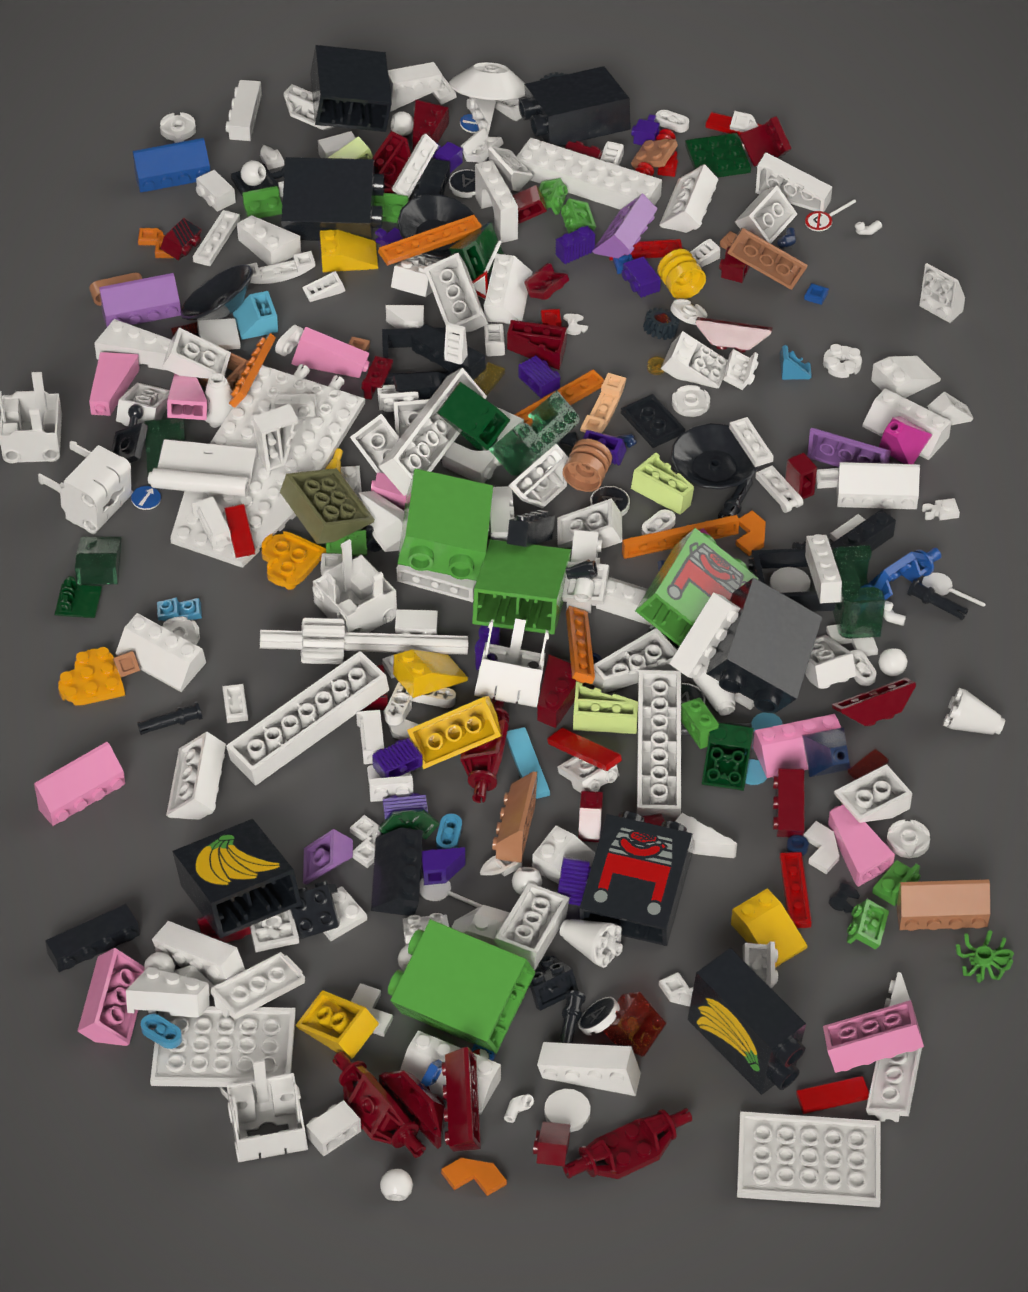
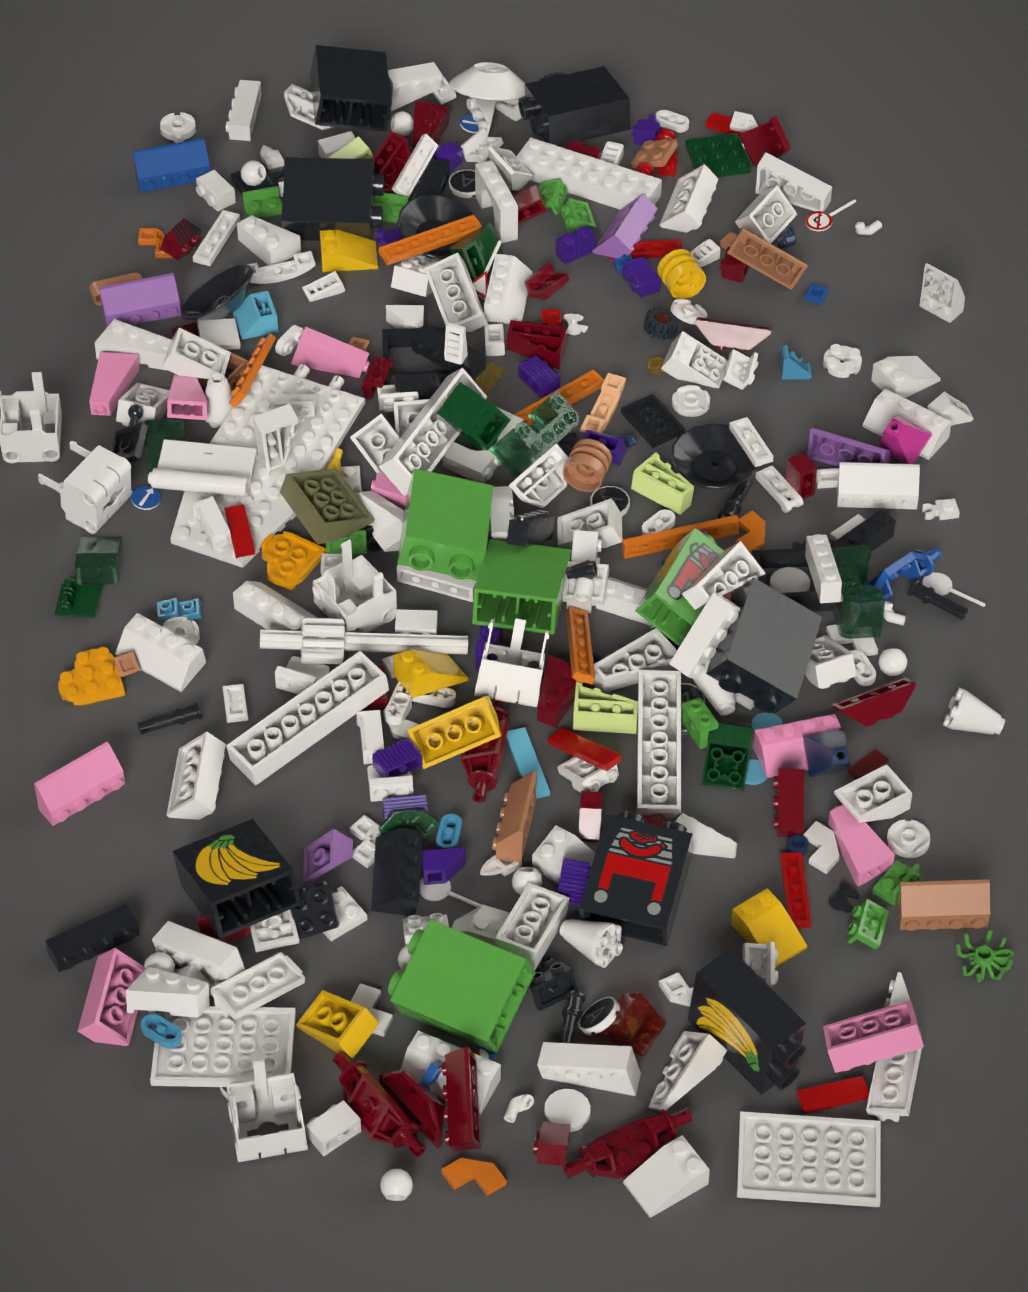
none -> white slope [233,581,317,631]
none -> white bracket [275,656,330,694]
none -> white slope [623,1135,710,1218]
none -> white wedge [649,1031,727,1111]
none -> white wedge [682,541,766,610]

